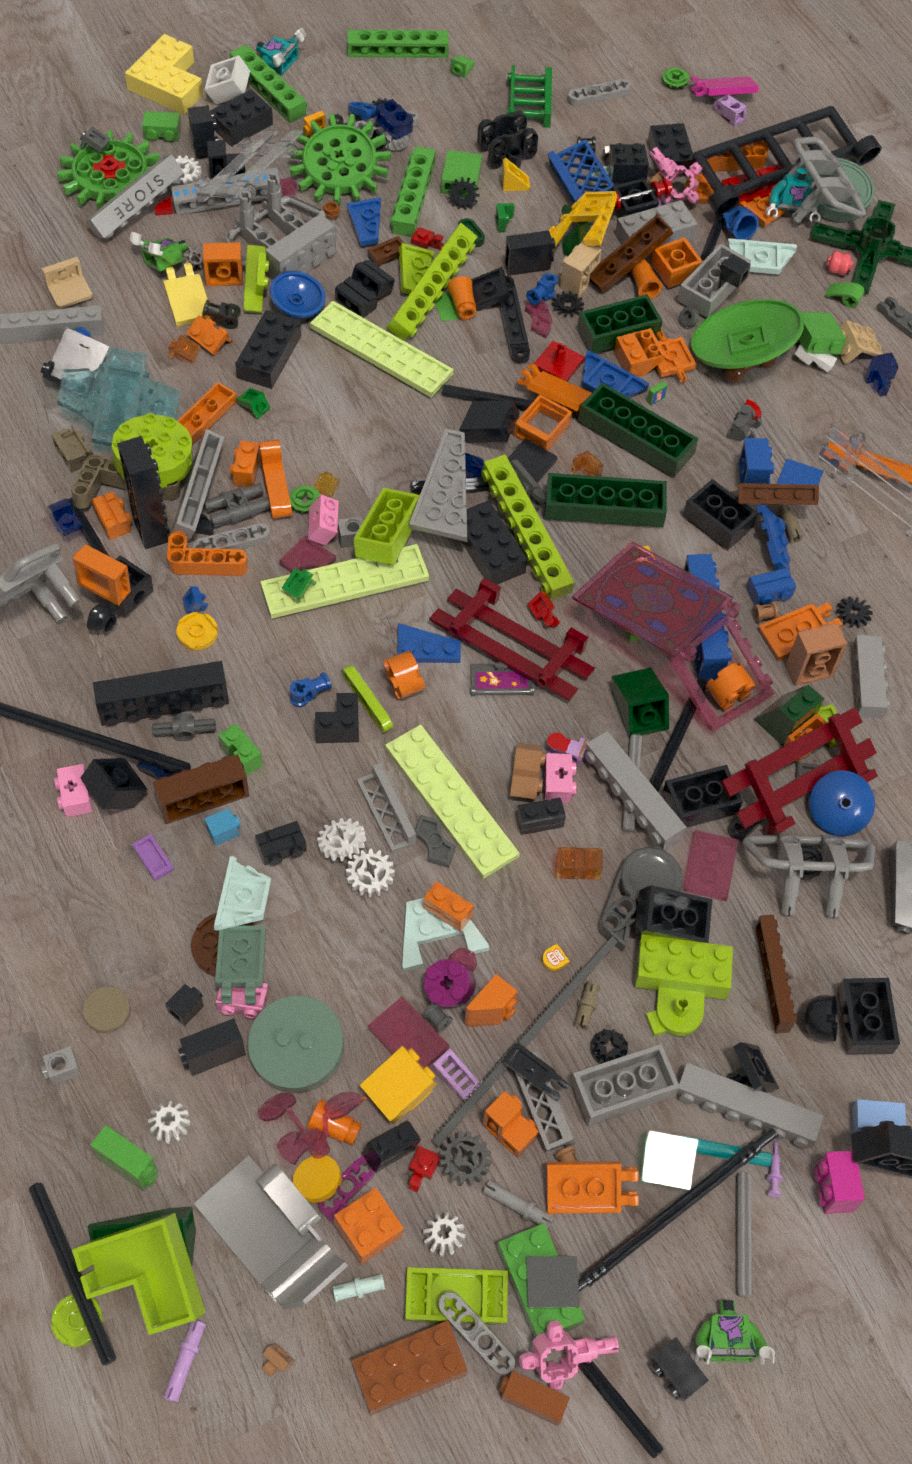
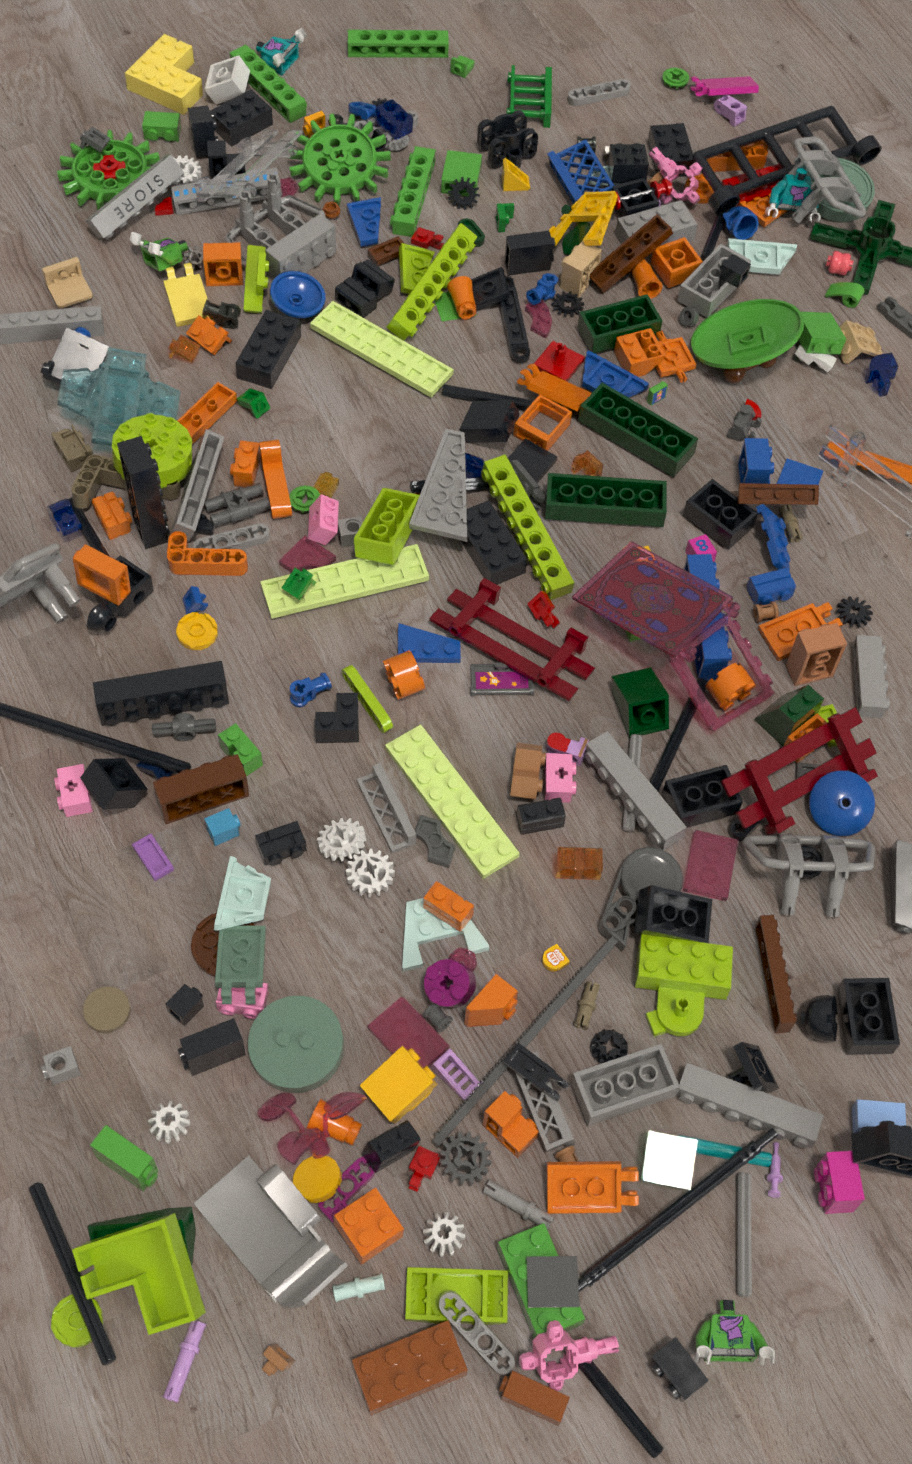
none -> dark pink brick [685,534,717,562]

